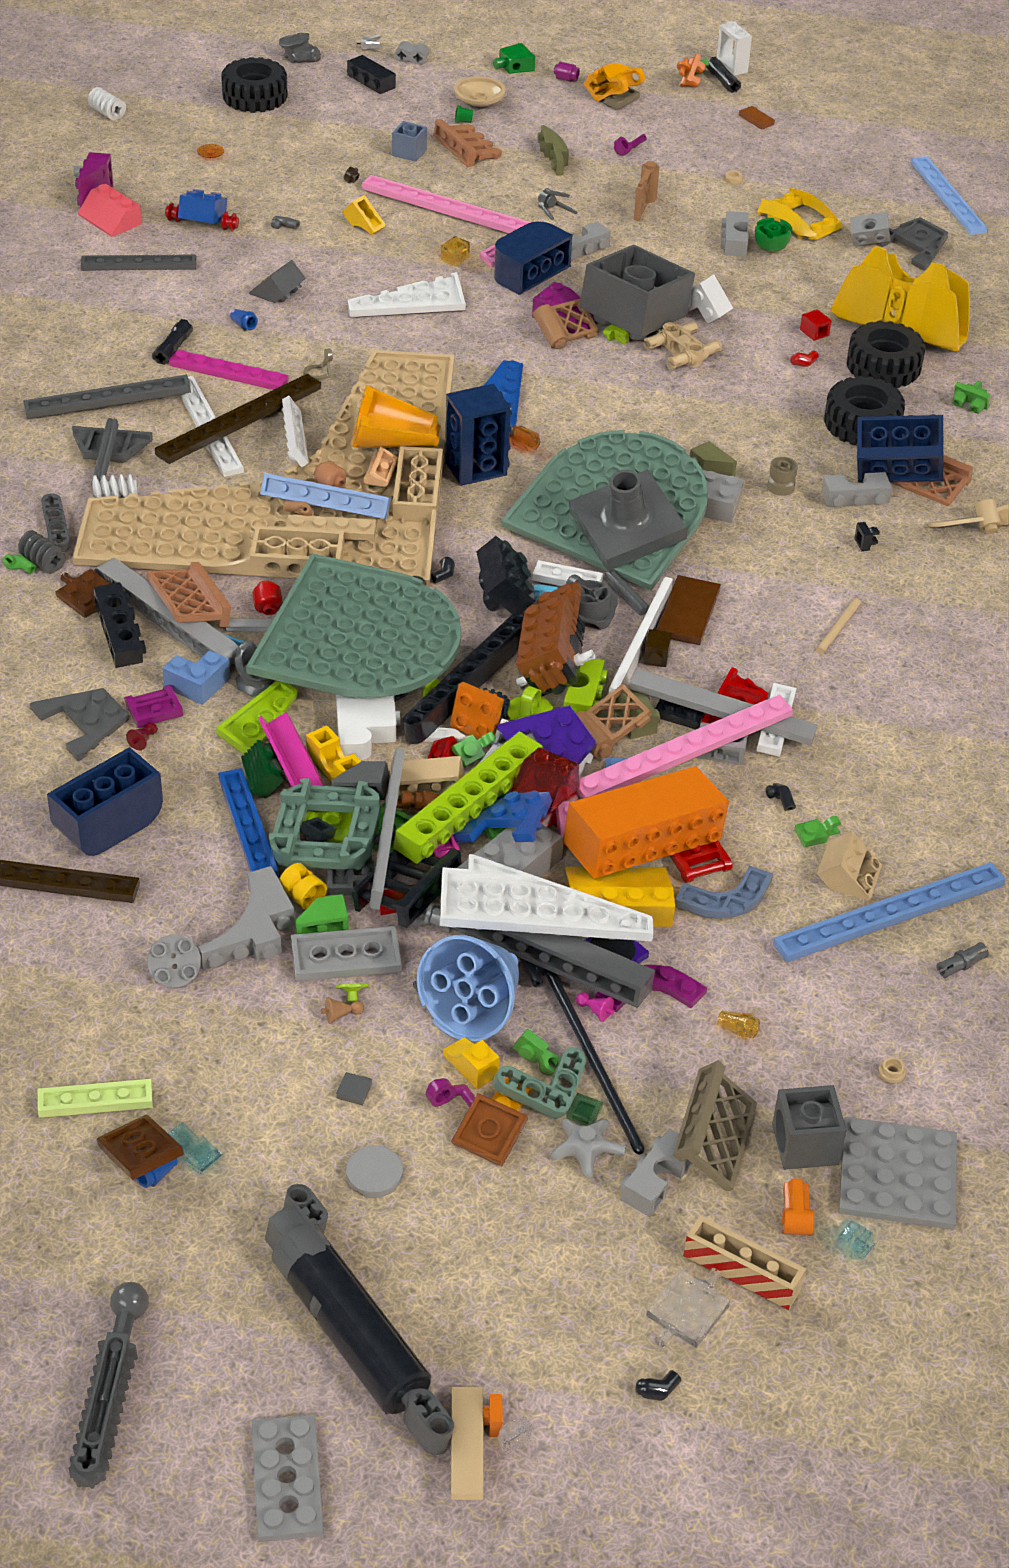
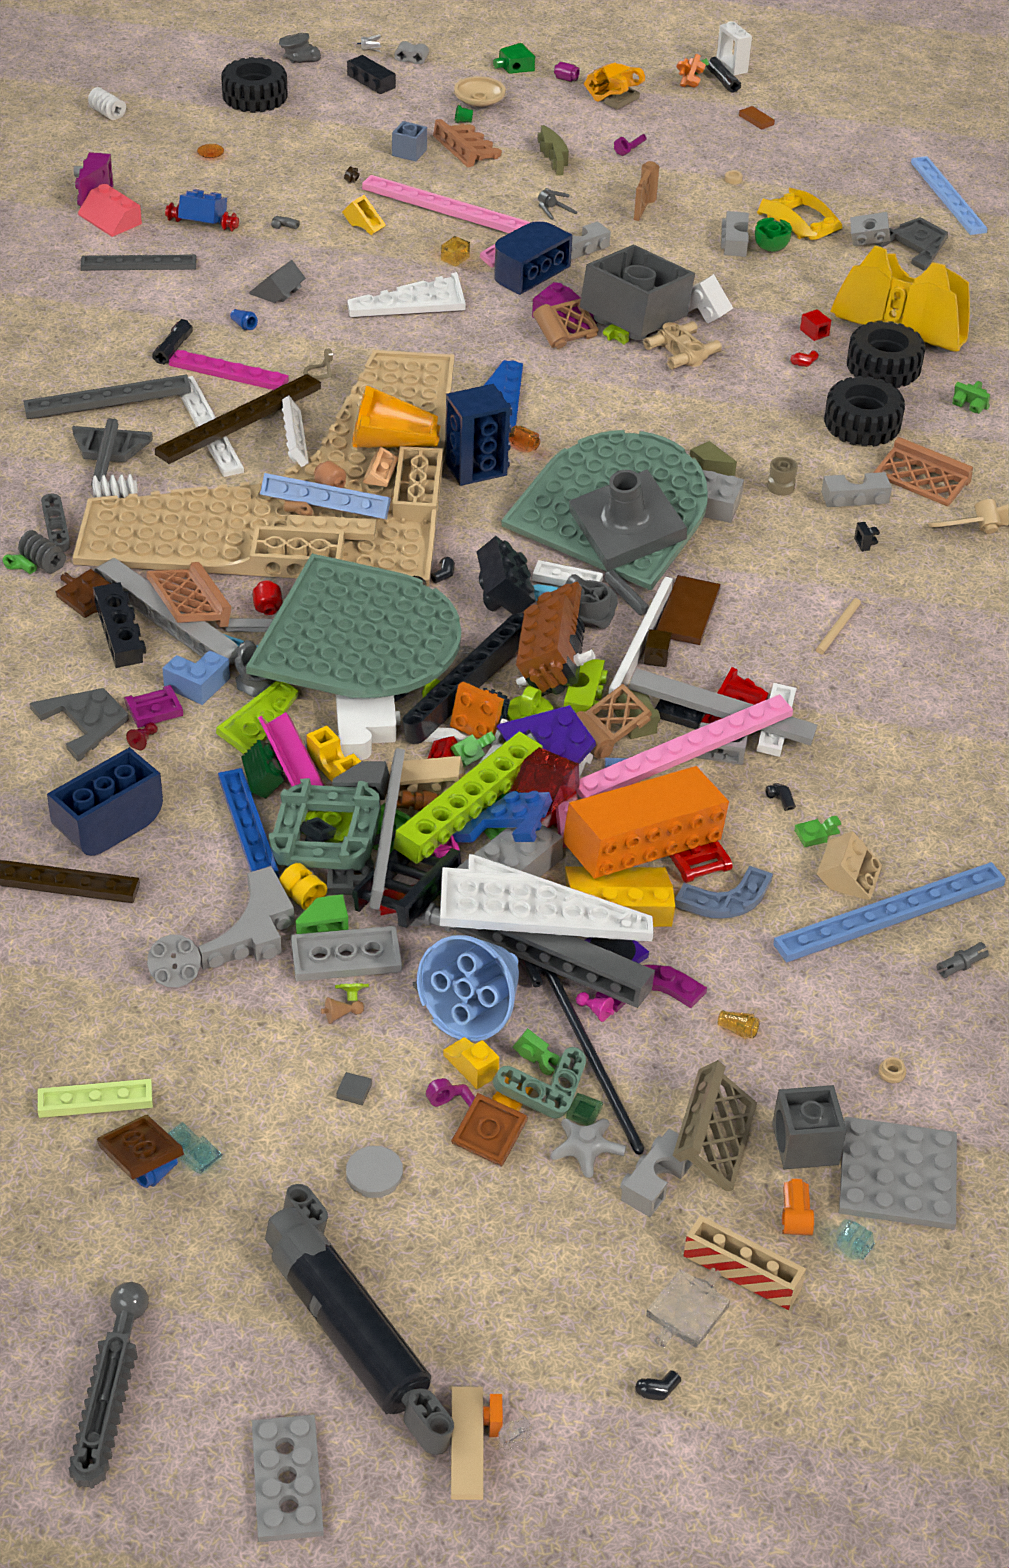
dark blue brick [857,414,944,483] -> none

